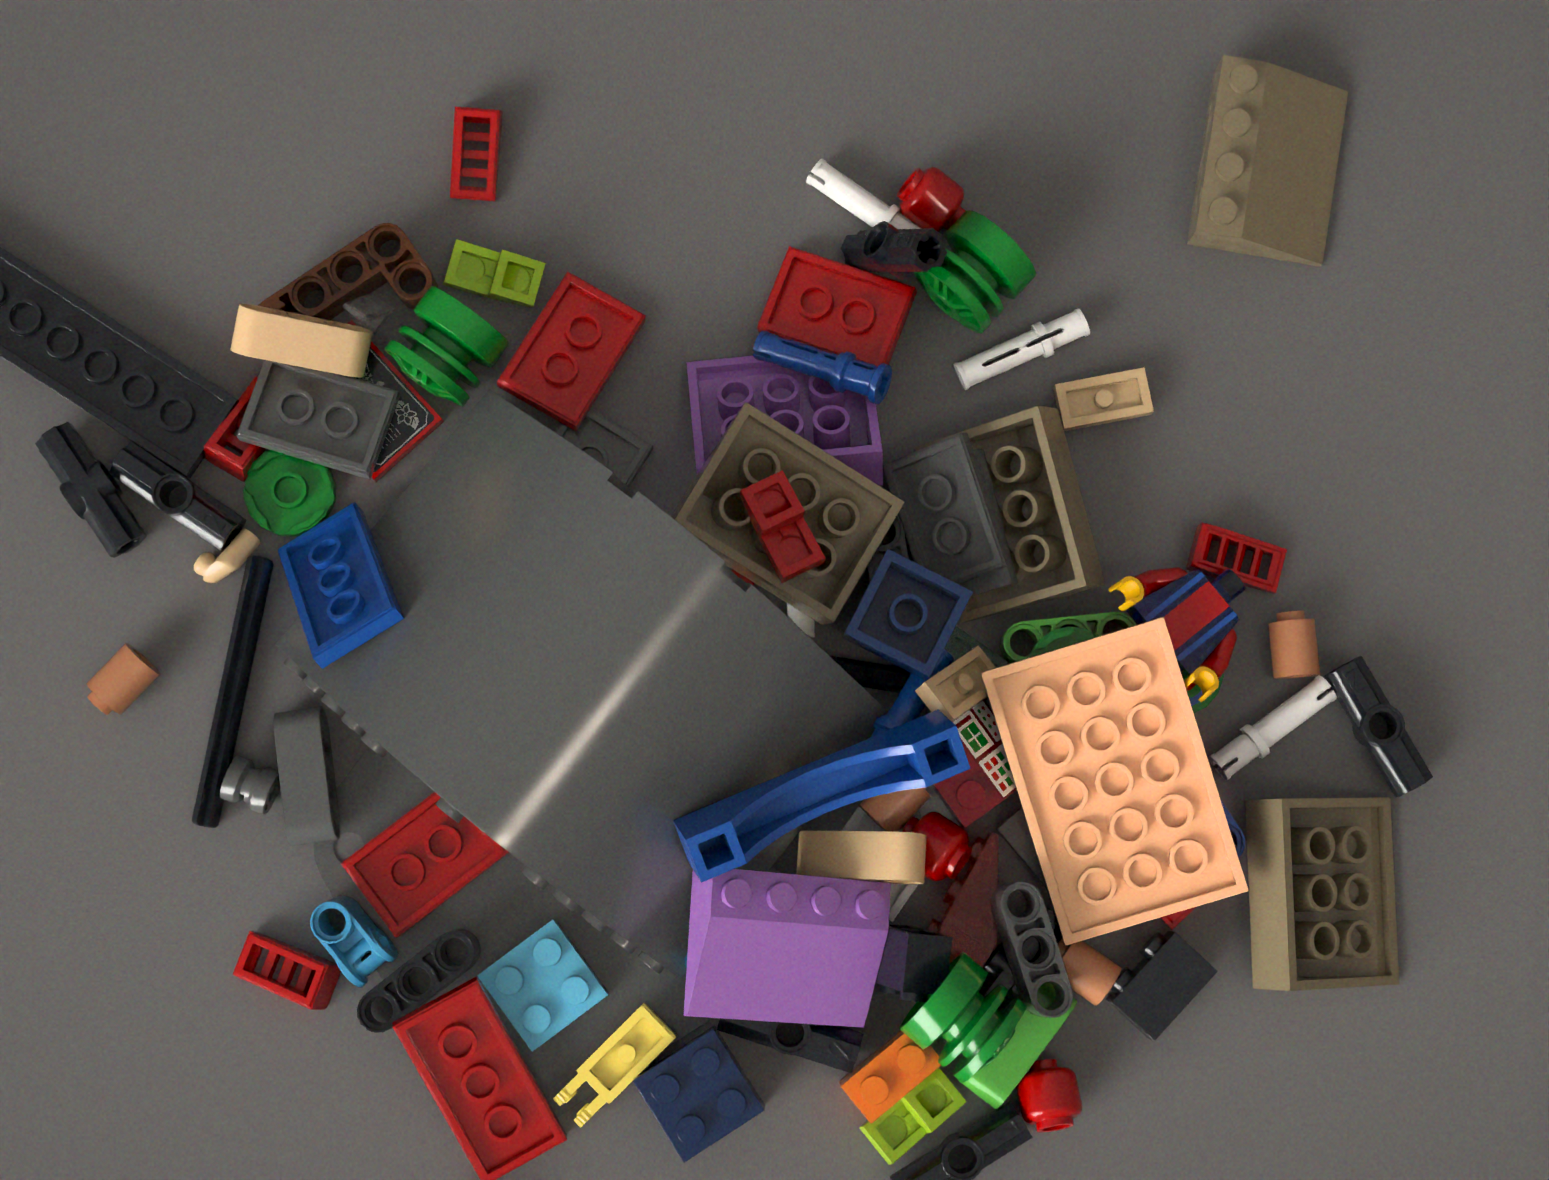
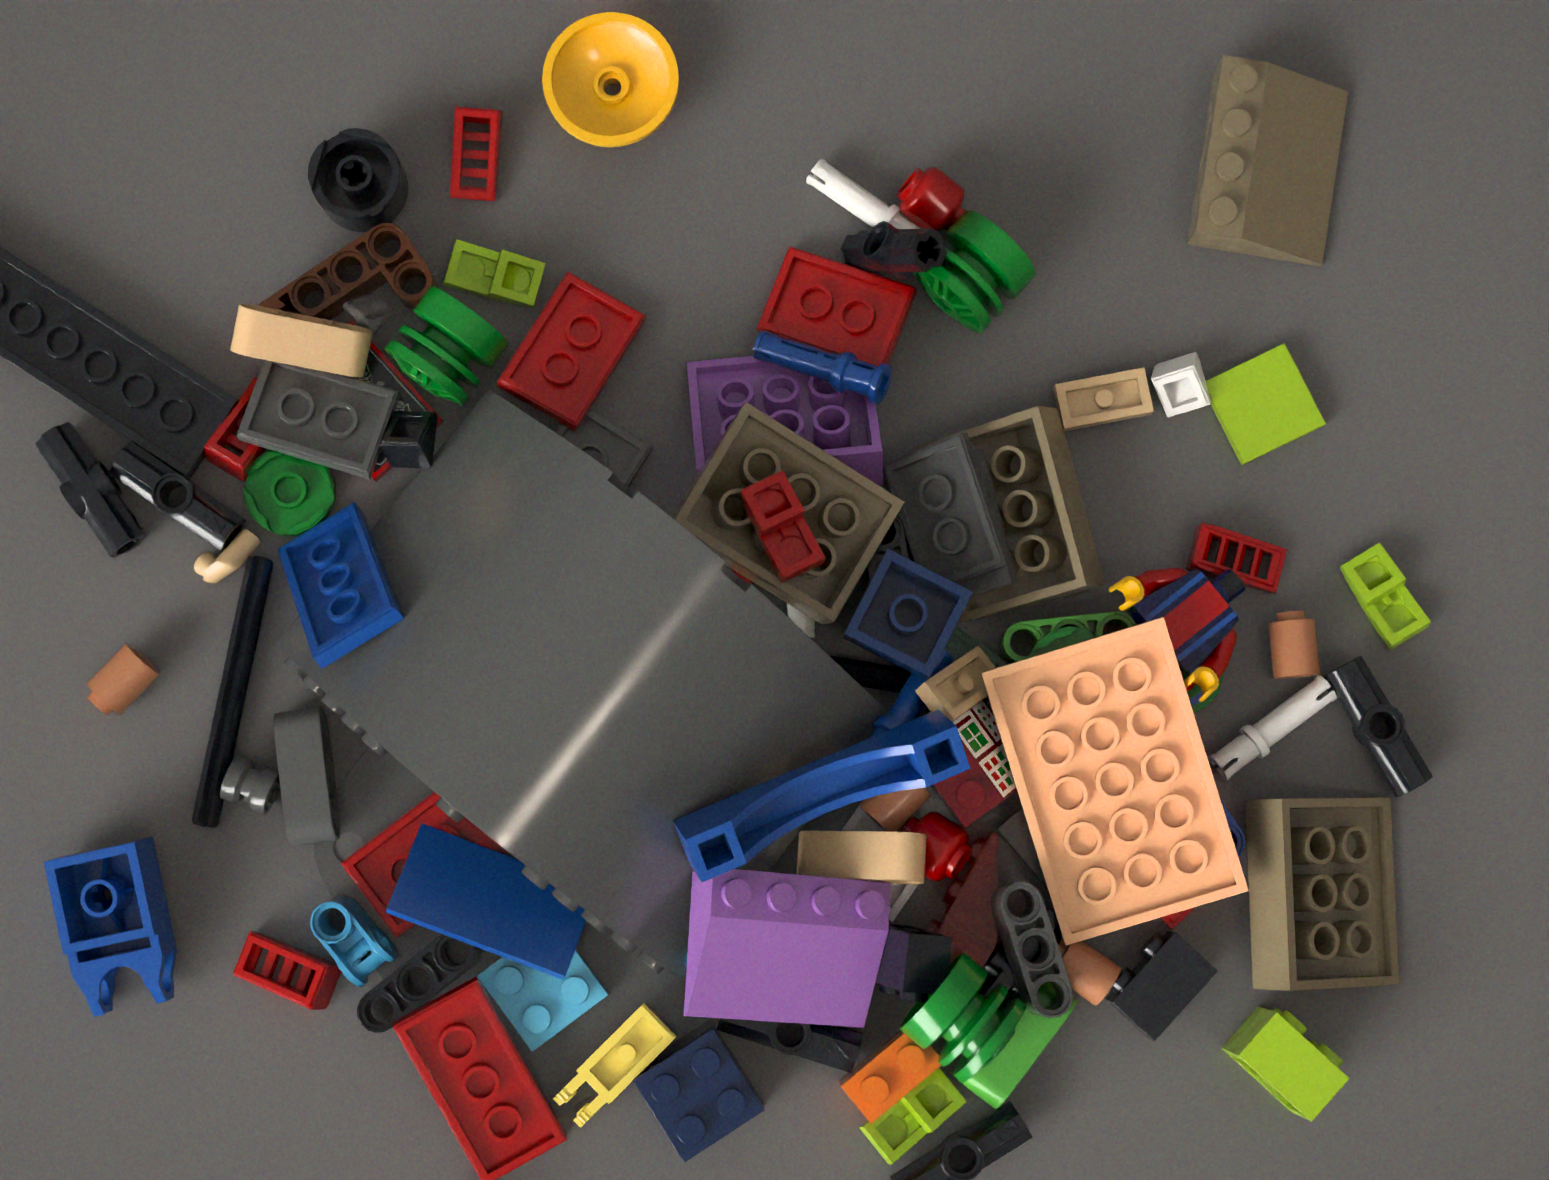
white pin [953,308,1090,390] -> none
red head [1016,1059,1083,1132] -> none
none -> blue brick [44,836,177,1017]
none -> black brick [308,128,408,232]
none -> black slope [379,411,438,469]
none -> blue tile [385,823,586,980]
none -> yellow dish [542,12,679,147]
none -> white slope [1151,352,1211,418]
none -> lime tile [1206,343,1326,466]
none -> lime brick [1221,1006,1350,1122]
none -> lime slope [1340,542,1431,651]

